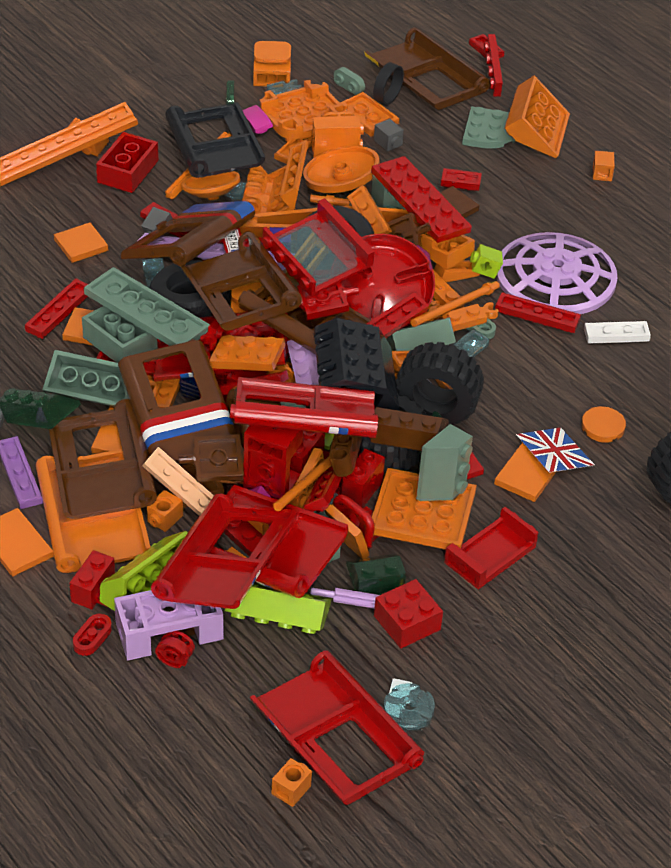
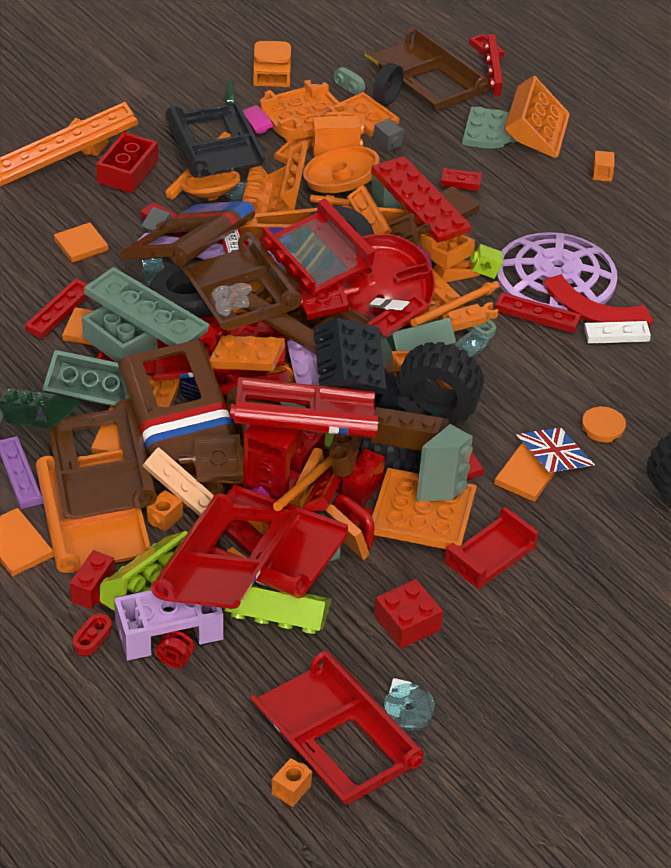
clear light blue plate [267,79,302,95] -> none
lavender axle [310,588,380,609] -> none
clear green slope [346,554,406,595] -> none
none -> clear plate [212,283,253,317]
none -> white sticker [368,298,410,310]
none -> red tile [542,274,654,326]

